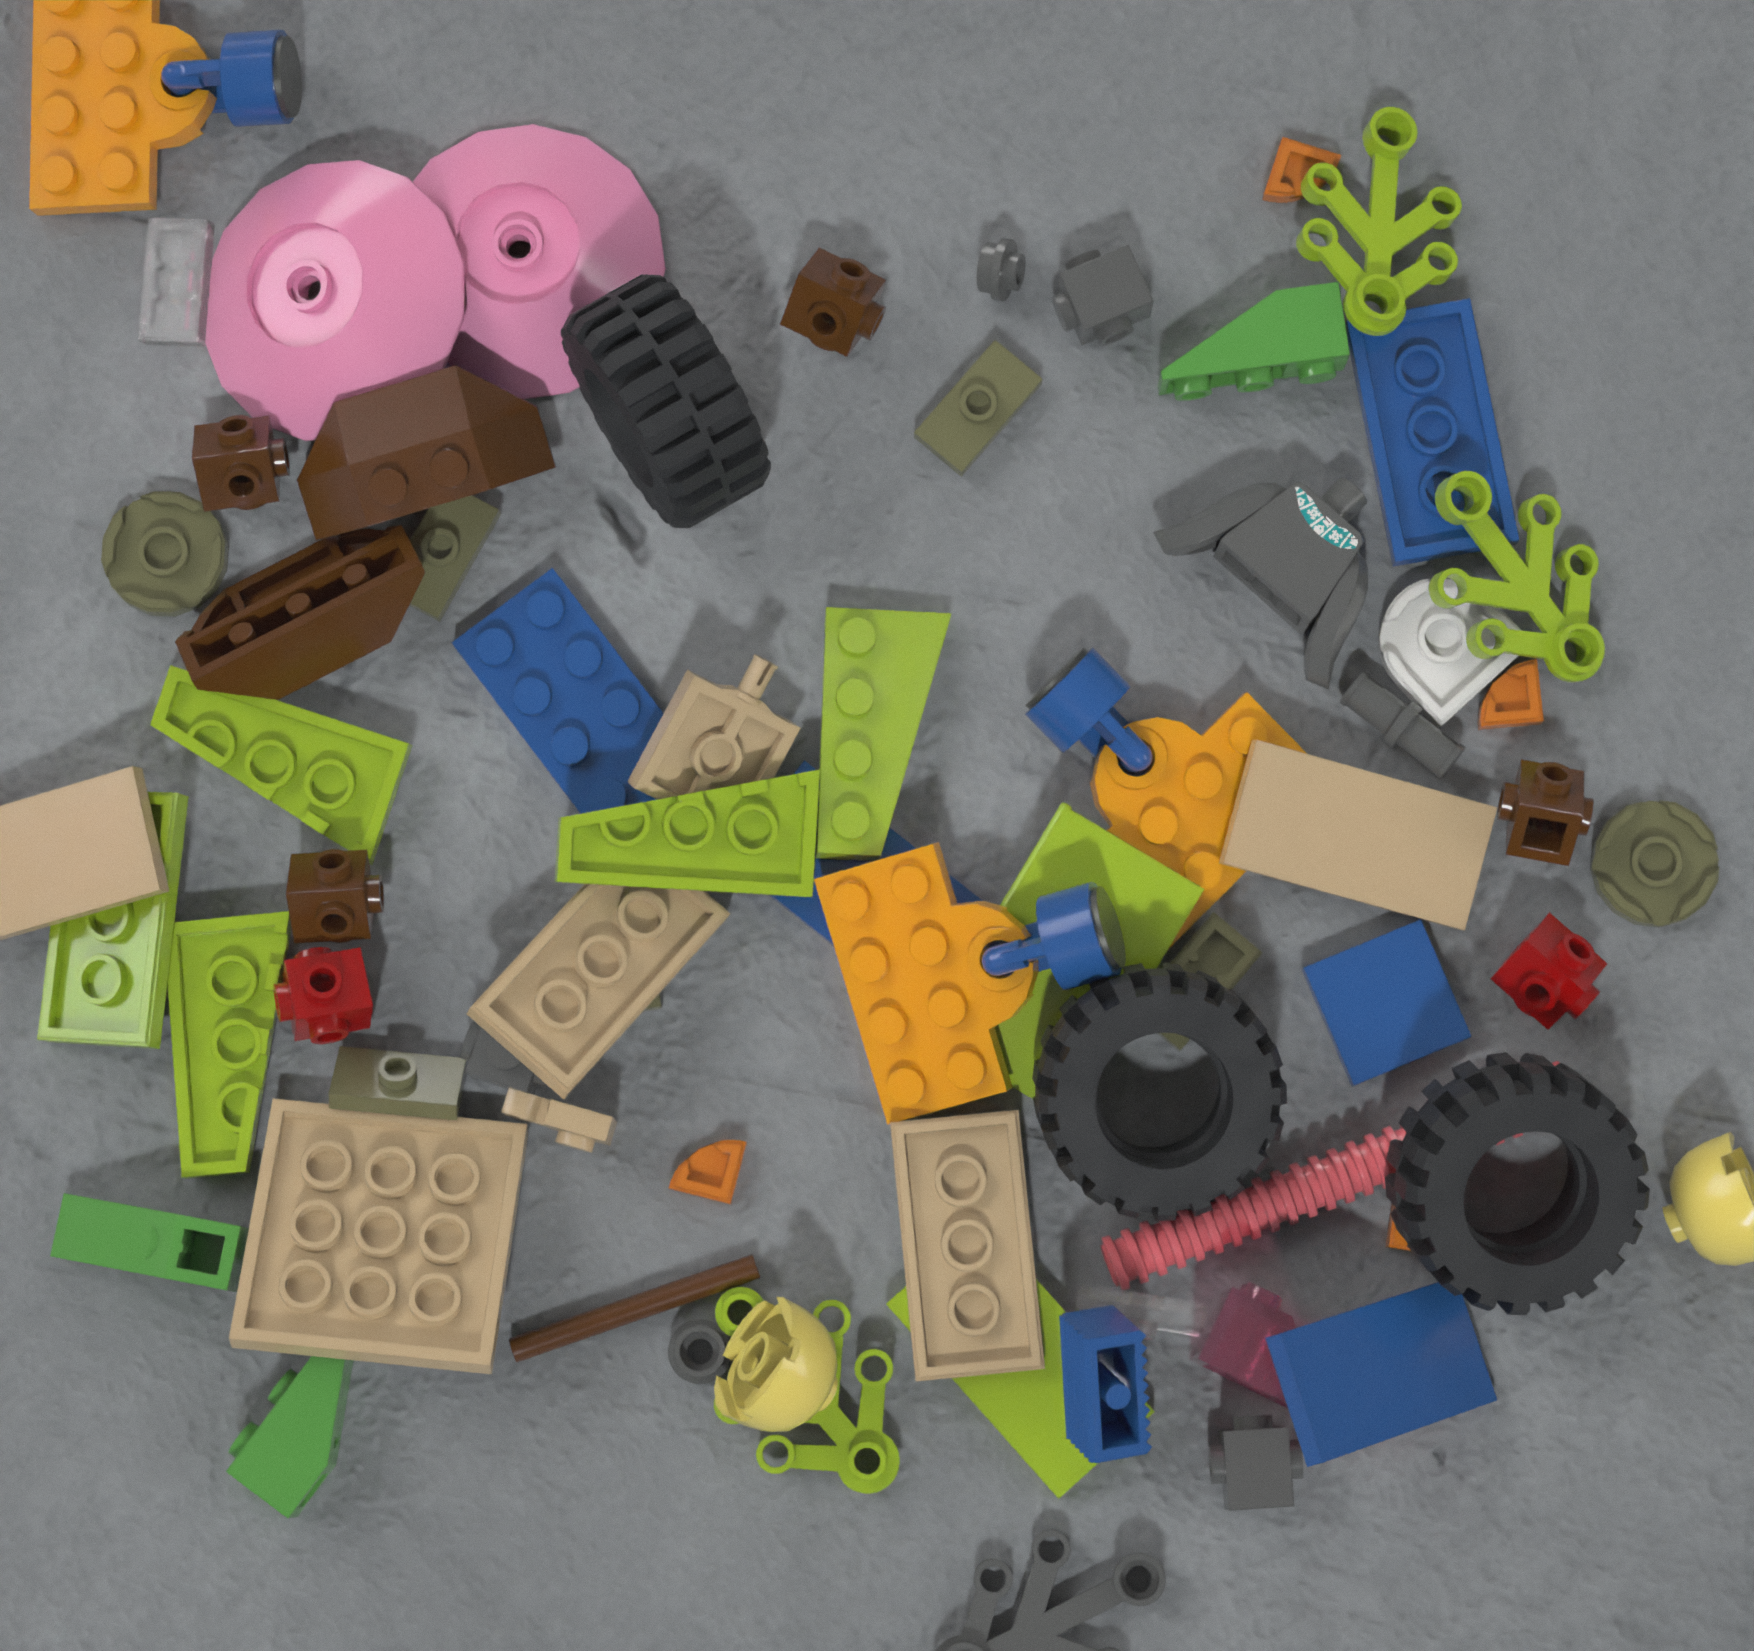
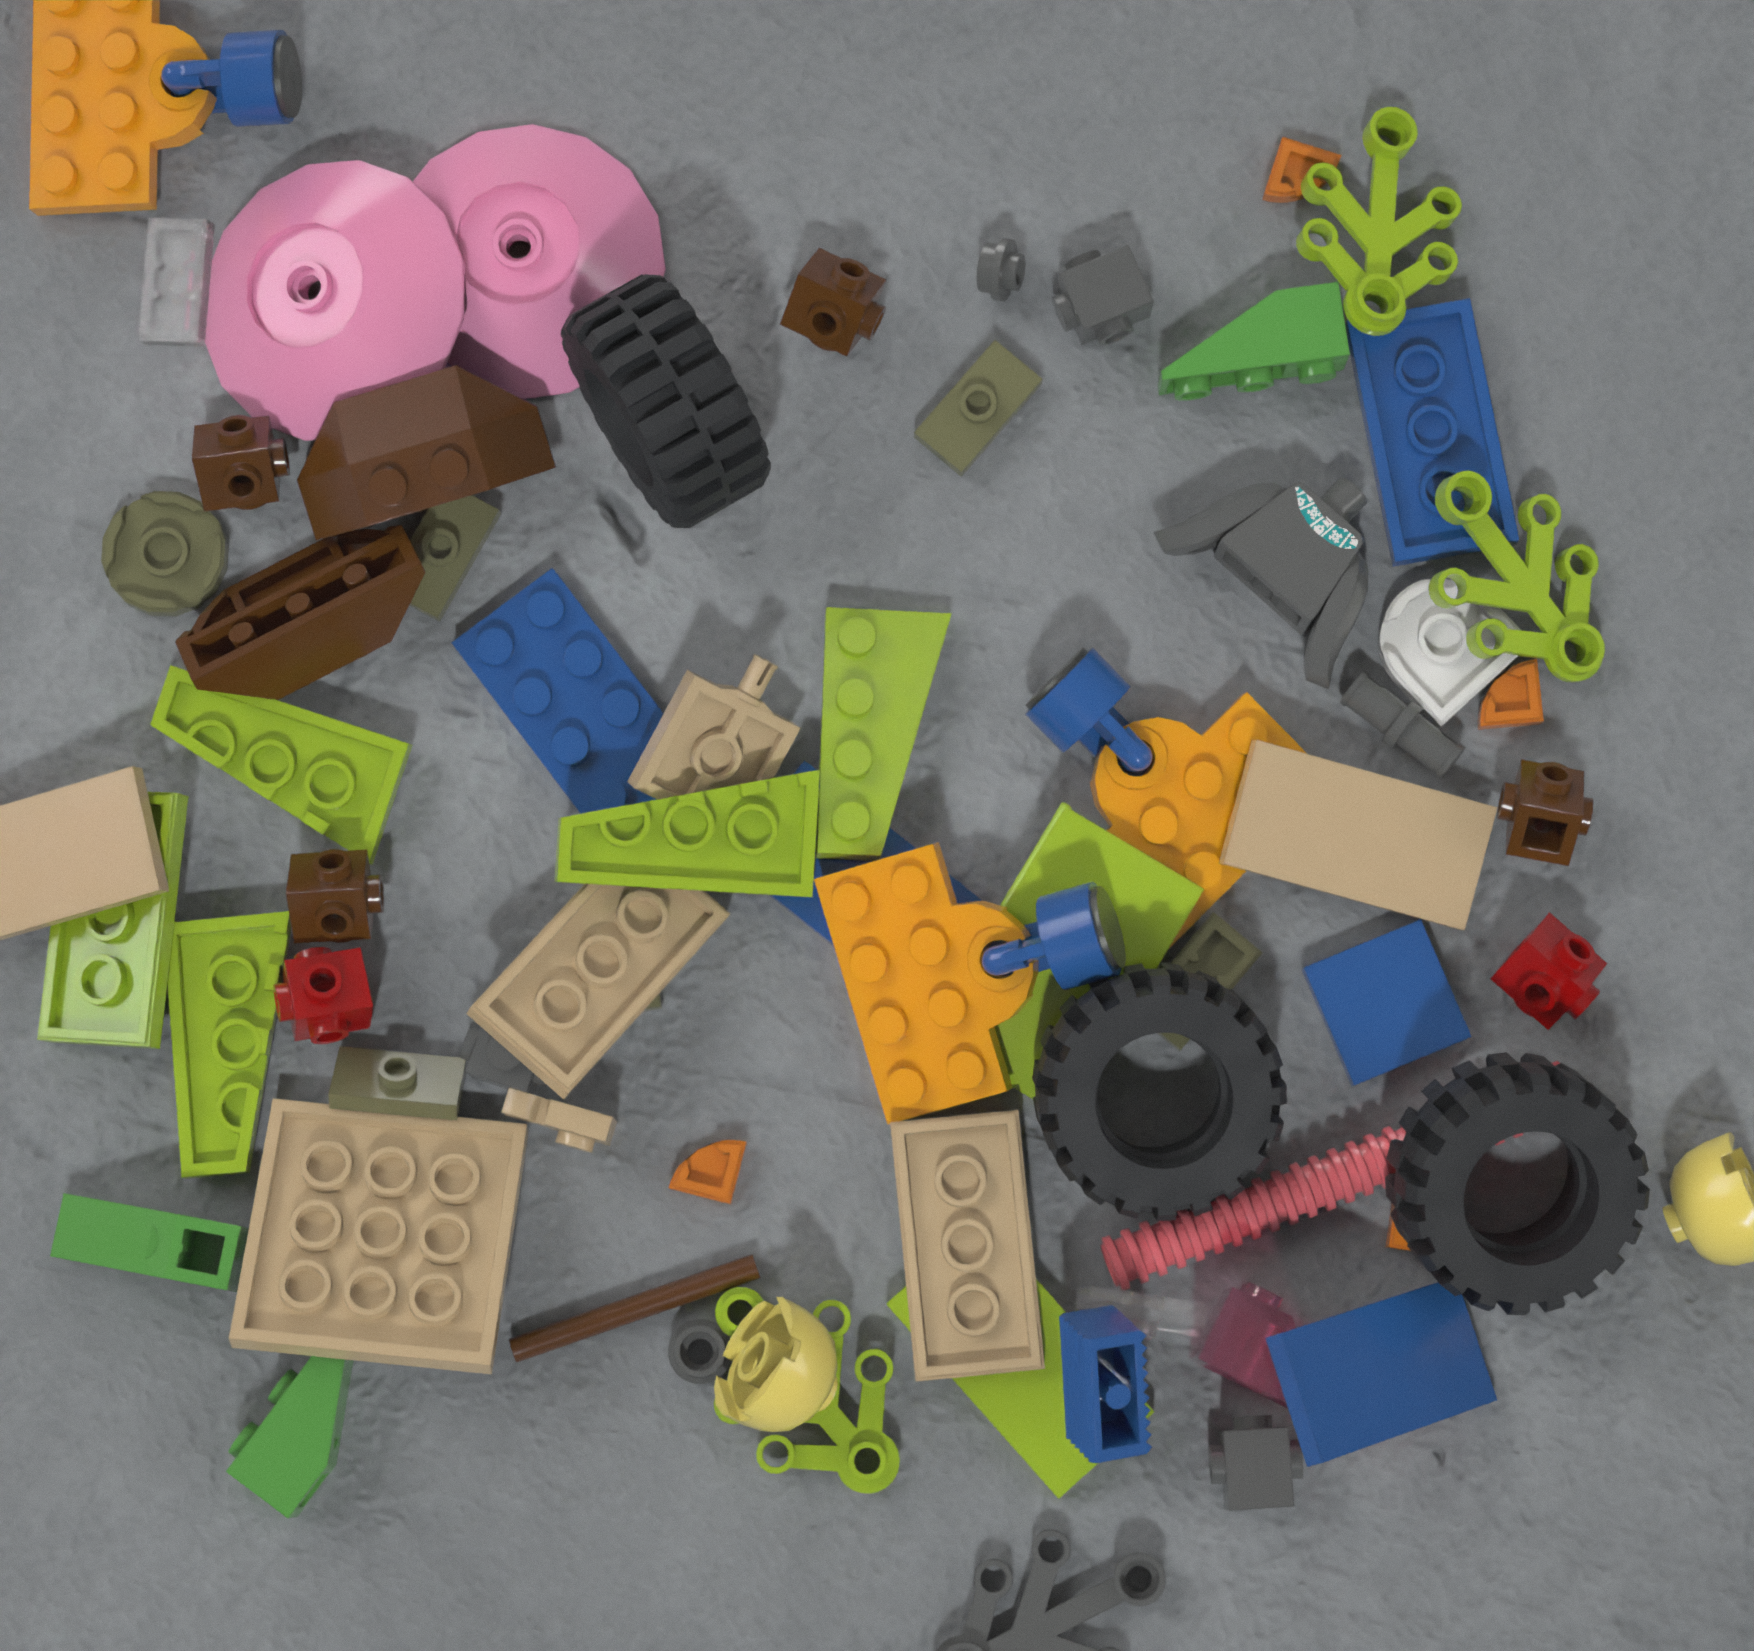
olive tile [1590,800,1720,928] -> none

